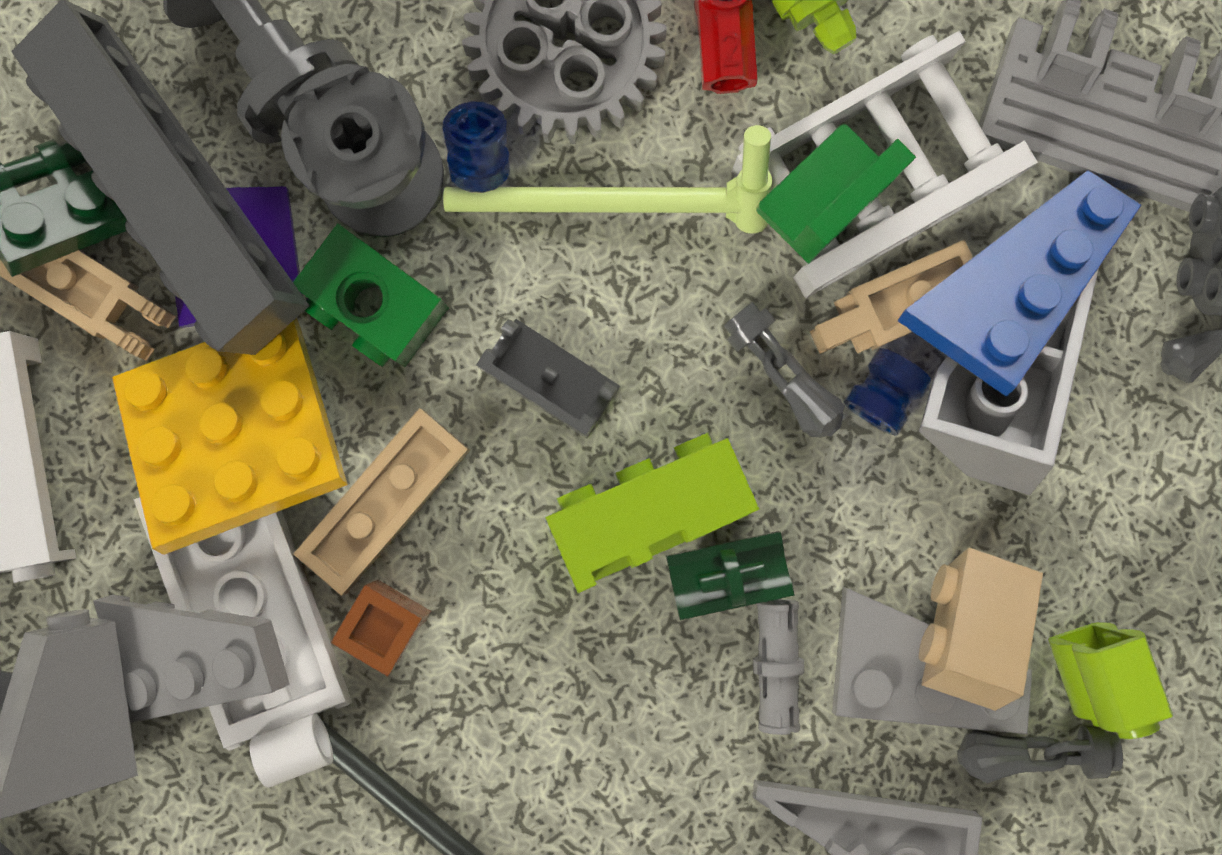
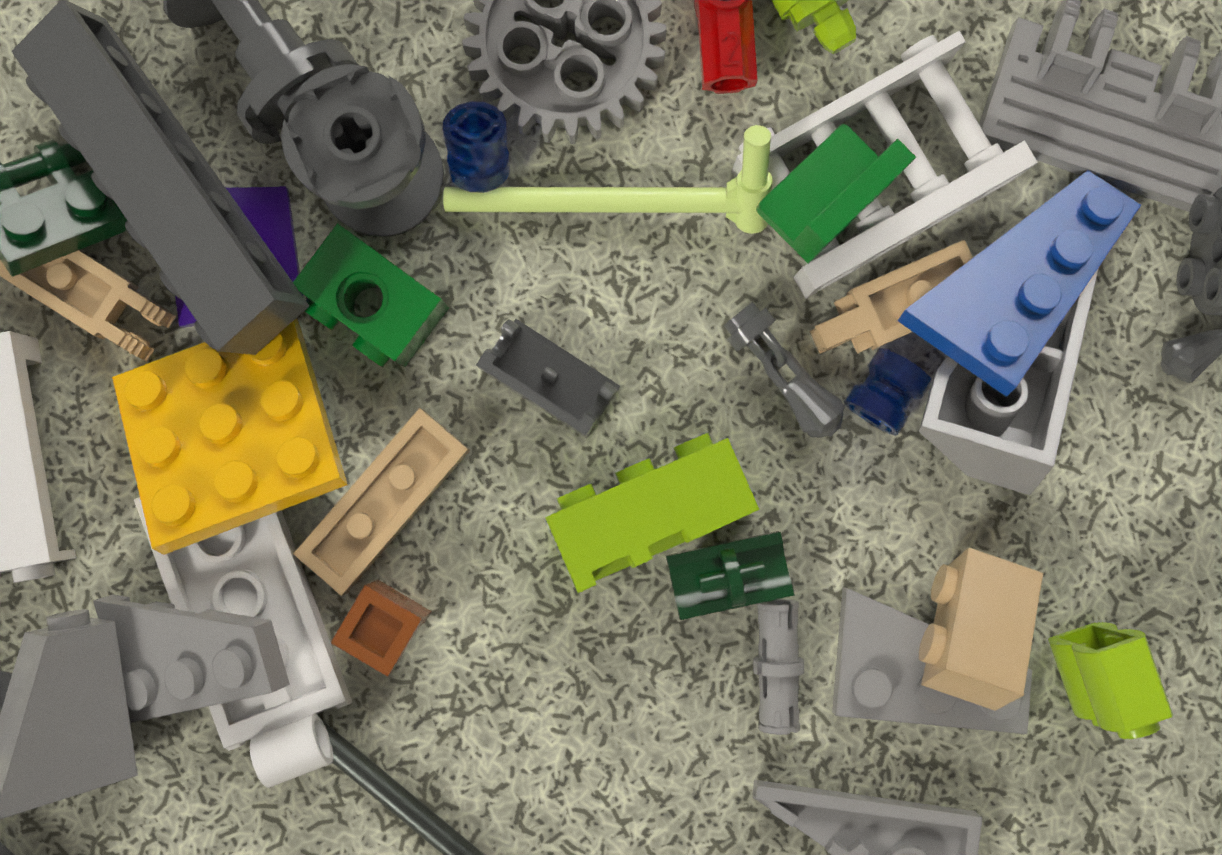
dark grey piece [957,726,1123,783] -> none

